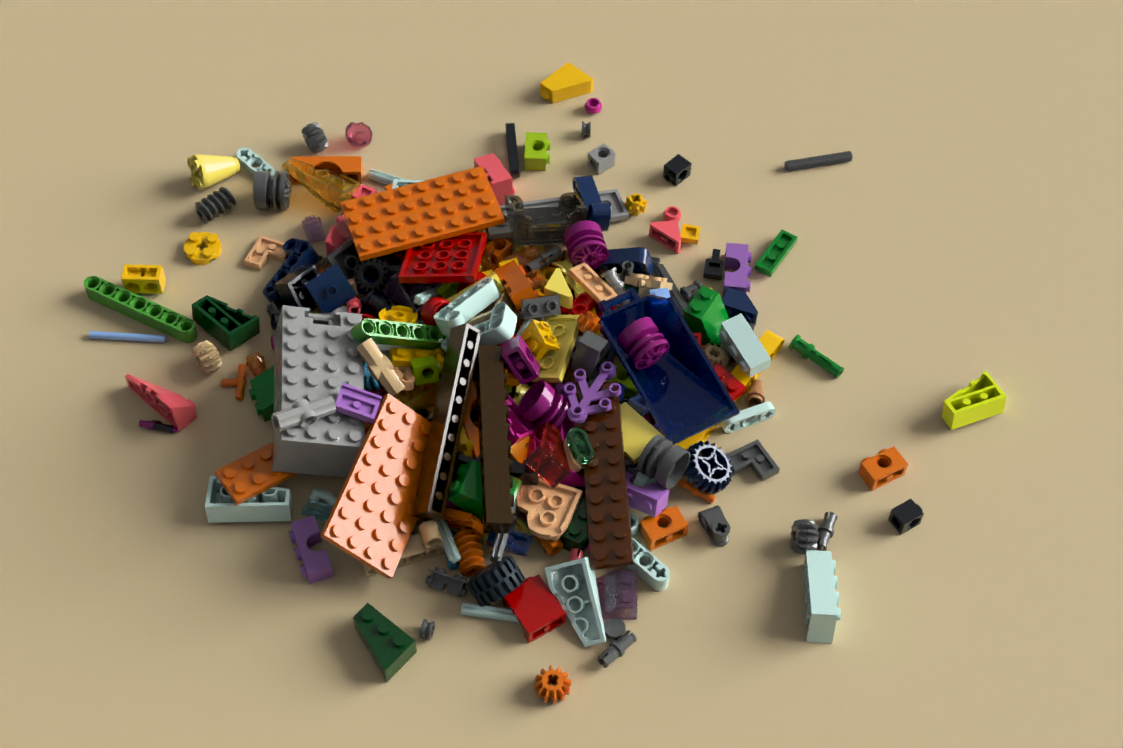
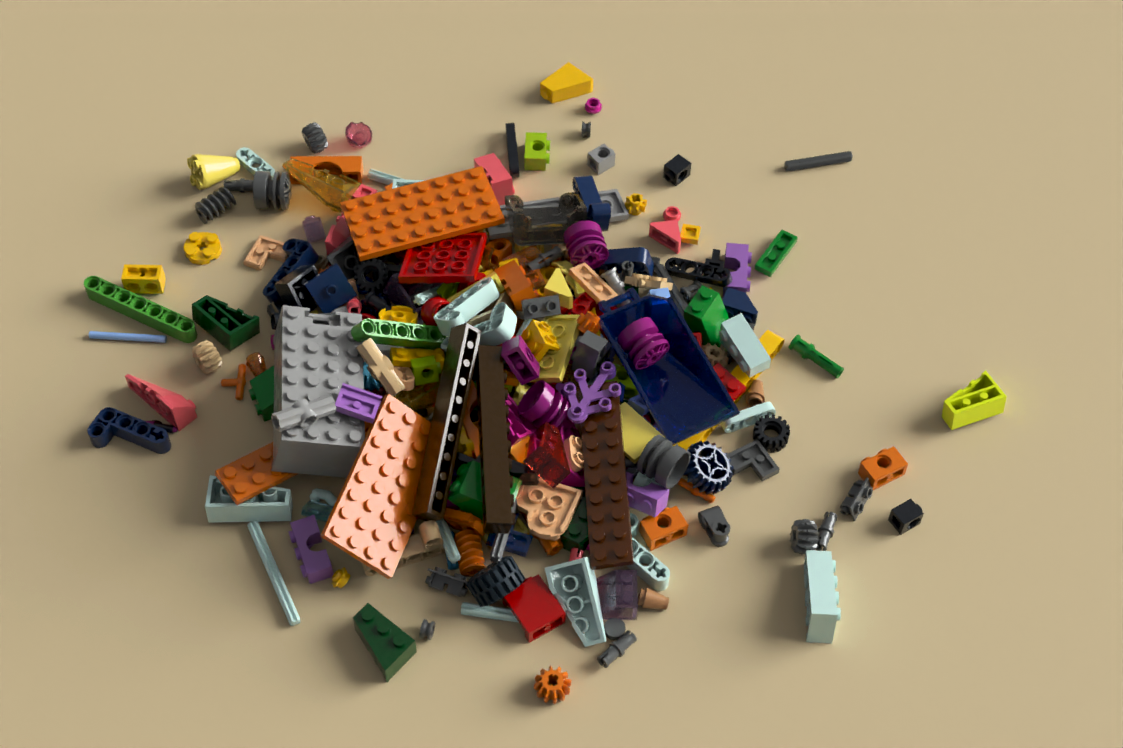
clear green plate [566,428,594,464] -> none
none -> dark blue beam [87,407,171,454]
none -> dark grey pin [224,178,254,193]
none -> light aqua axle [247,520,301,626]
none -> yellow plate [331,567,350,588]
none -> medium nougat cone [637,587,669,610]
none -> black beam [665,257,732,287]
none -> black tyre [753,414,790,453]
none -> dark grey hinge [840,478,873,521]

